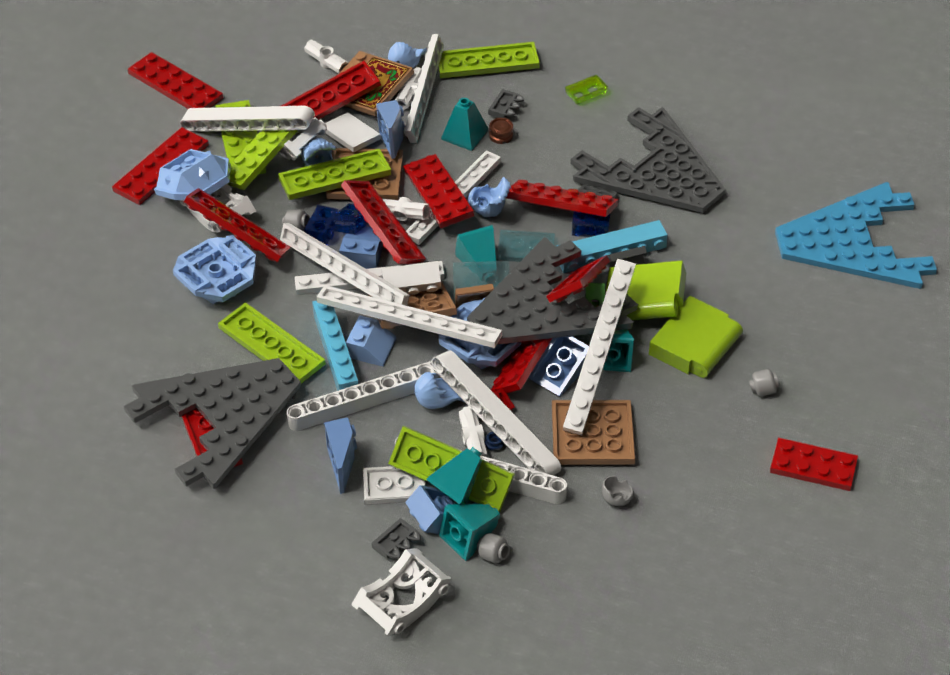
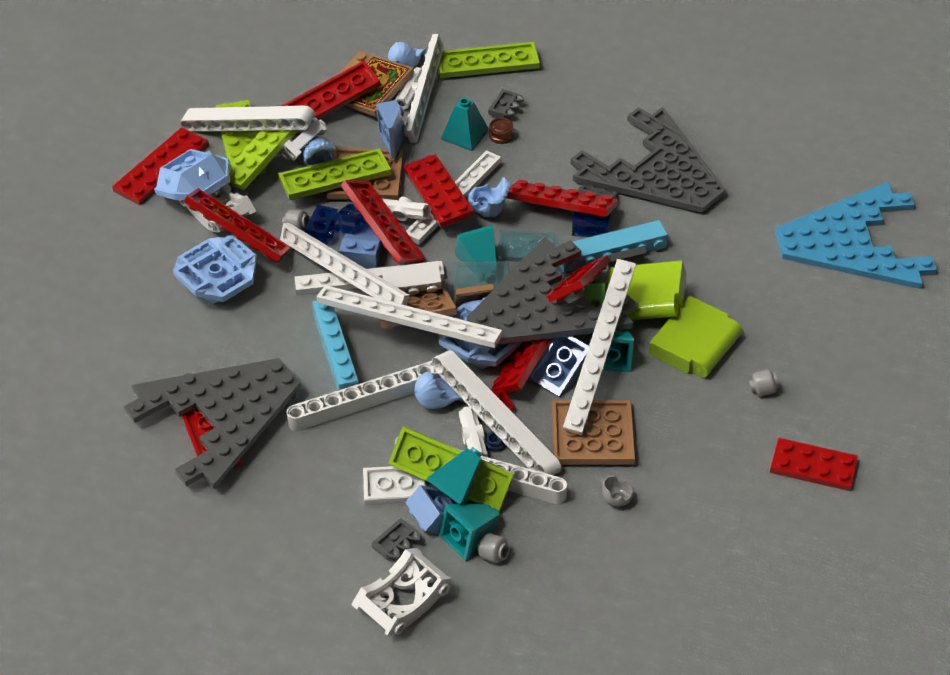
red plate [128,52,223,109] -> none
lime plate [218,302,326,384] -> none
white piece [304,39,349,74] -> none
medium blue slope [324,417,357,494] -> none
white tile [325,112,381,152] -> none
light blue slope [346,315,396,367] -> none
clear neon green piece [565,75,608,104] -> none

